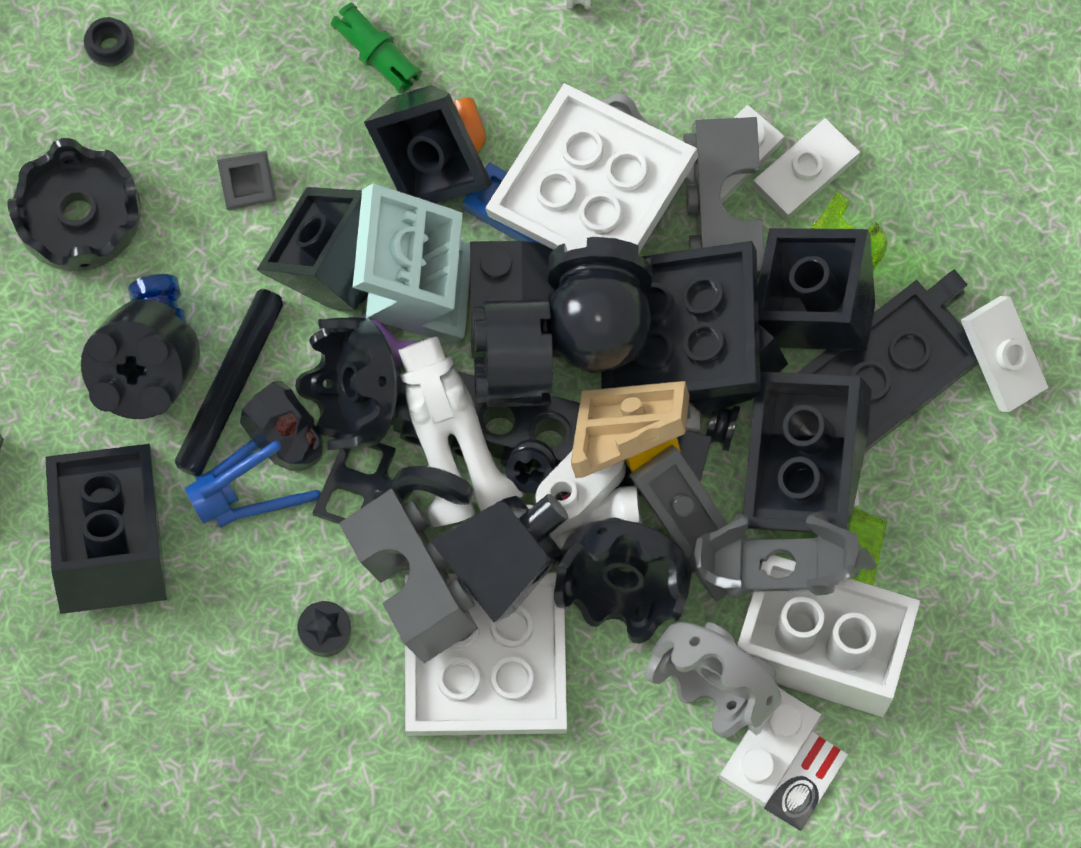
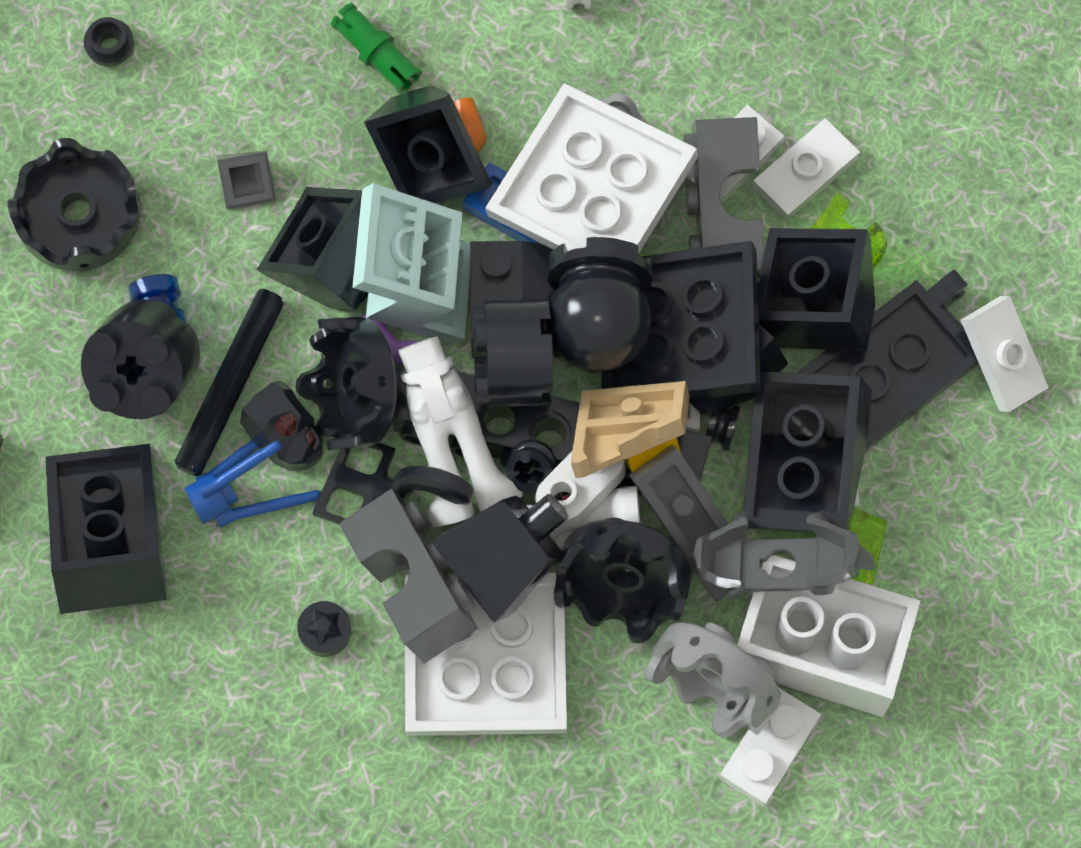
sticker [764,732,848,831] -> none

